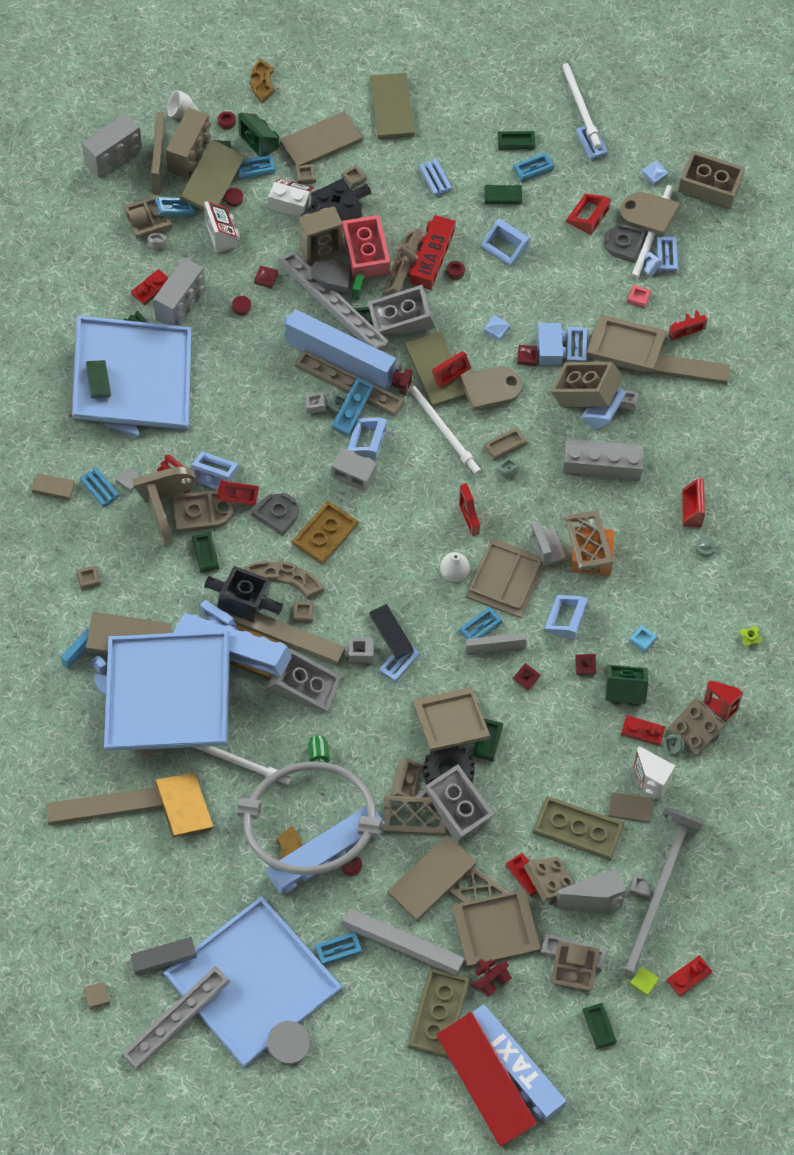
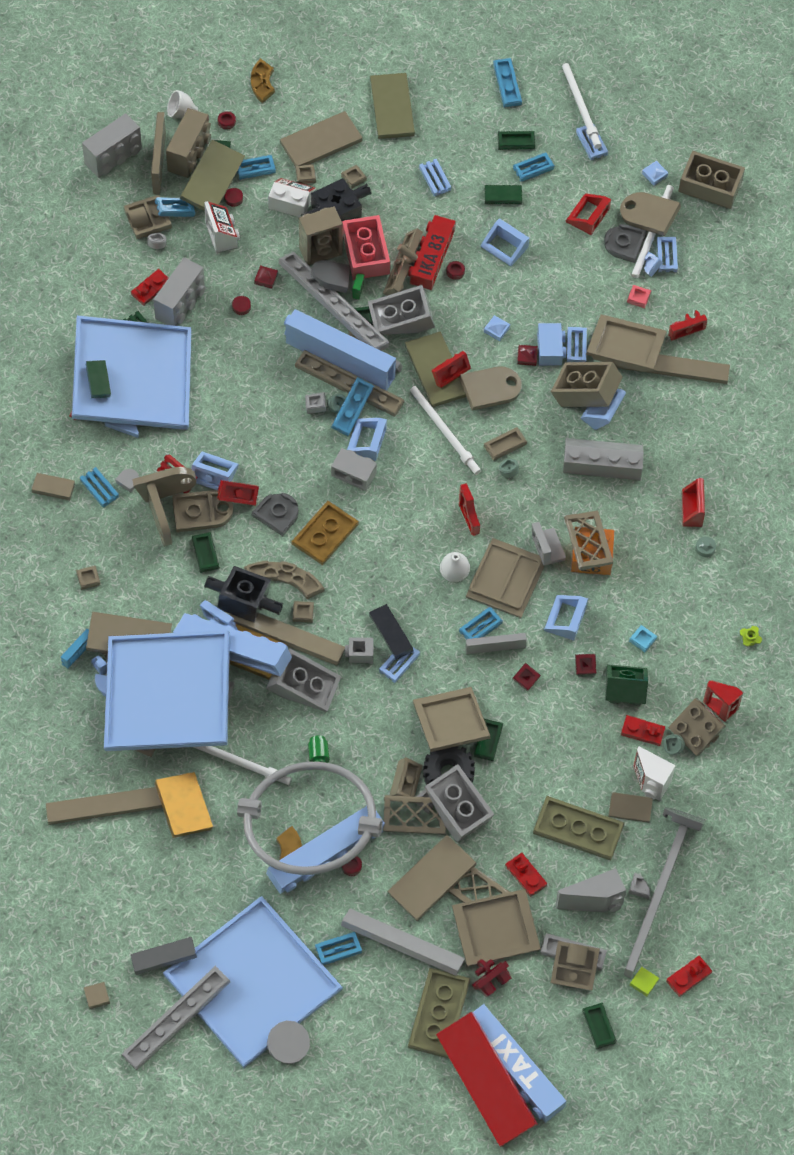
dark green slope [238,112,280,157] -> none
dark red tile [392,369,412,395] -> none
dark tan plate [524,856,573,905] -> none
light grey tile [619,390,640,410] -> none
none -> dark azure tile [493,58,522,108]

